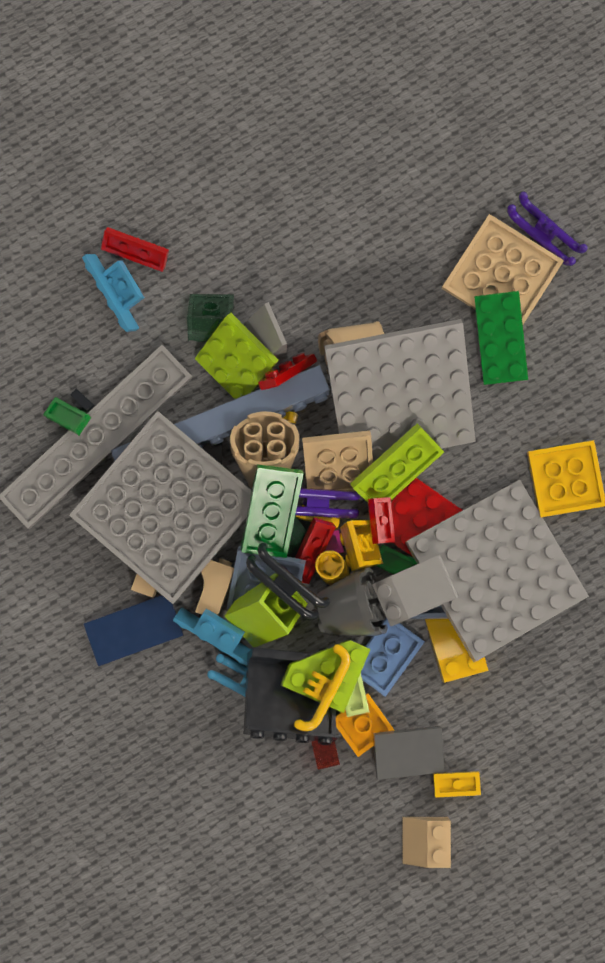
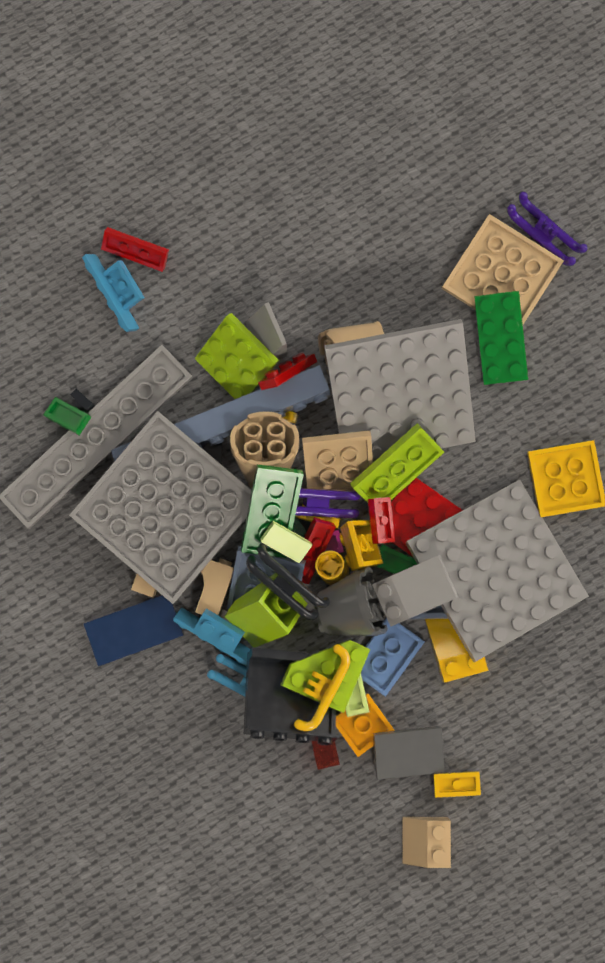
clear green slope [187,294,234,342] -> none
none -> yellowish green tile [261,521,312,563]

